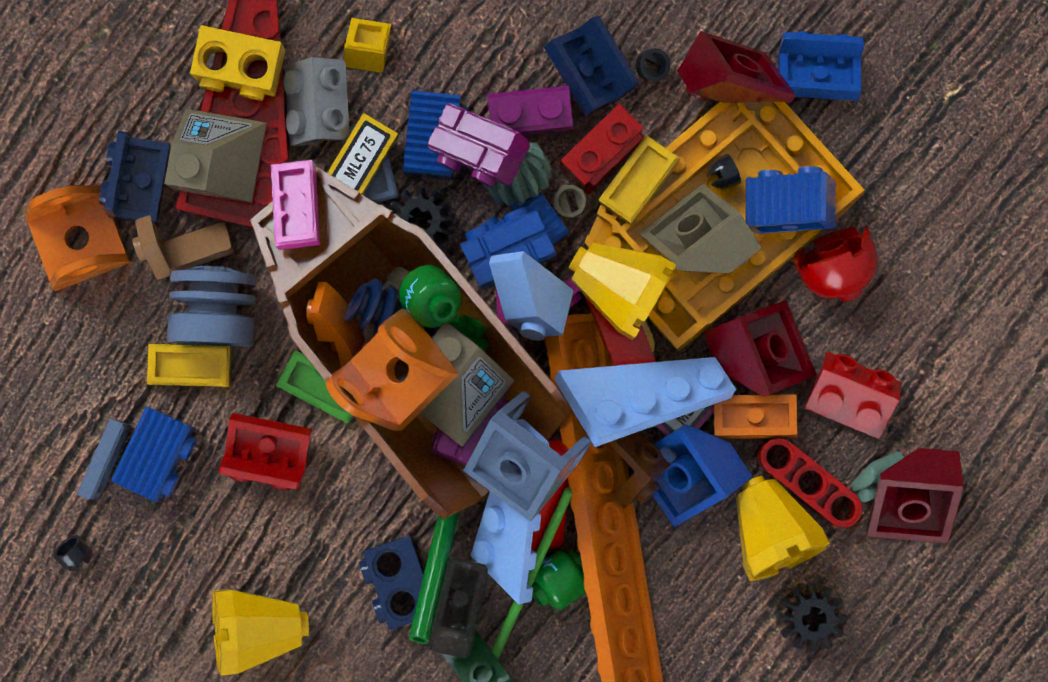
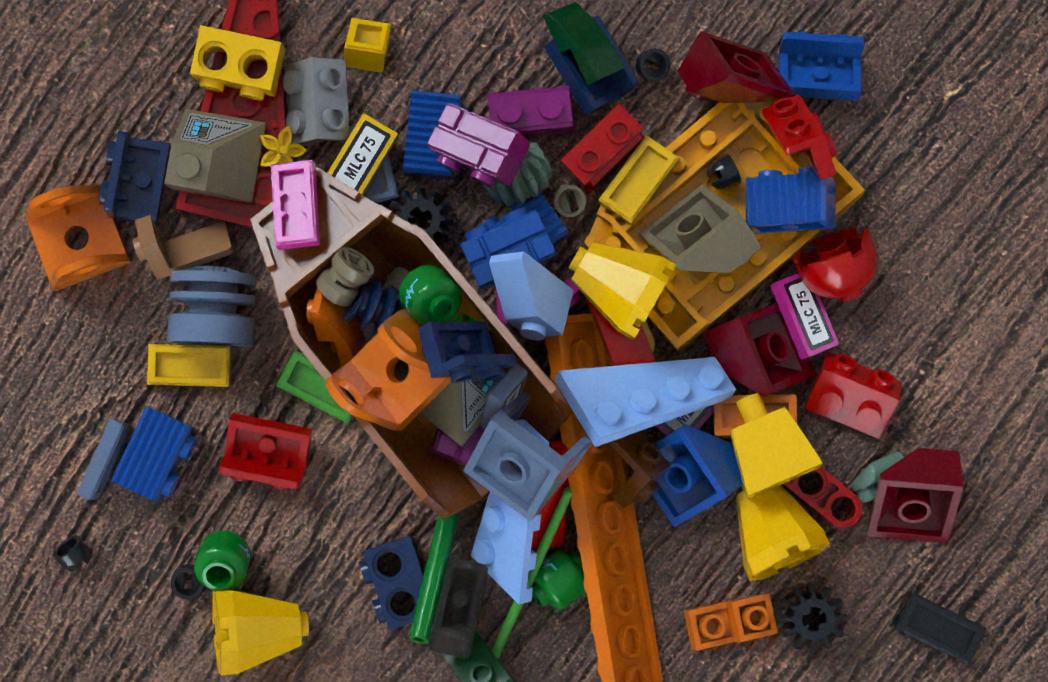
none -> black hinge [171,564,203,600]
none -> green head [194,530,251,591]
none -> yellow plant [259,126,307,166]
none -> dark tan wheel [316,247,374,306]
none -> dark blue bracket [418,322,518,383]
none -> sand blue tile [481,363,528,430]
none -> dark green slope [543,2,625,85]
none -> orange slope [683,593,778,651]
none -> yellow torso [730,393,823,499]
none -> red bracket [762,94,838,180]
none -> tile [770,273,839,360]
none -> black tile [893,591,987,665]

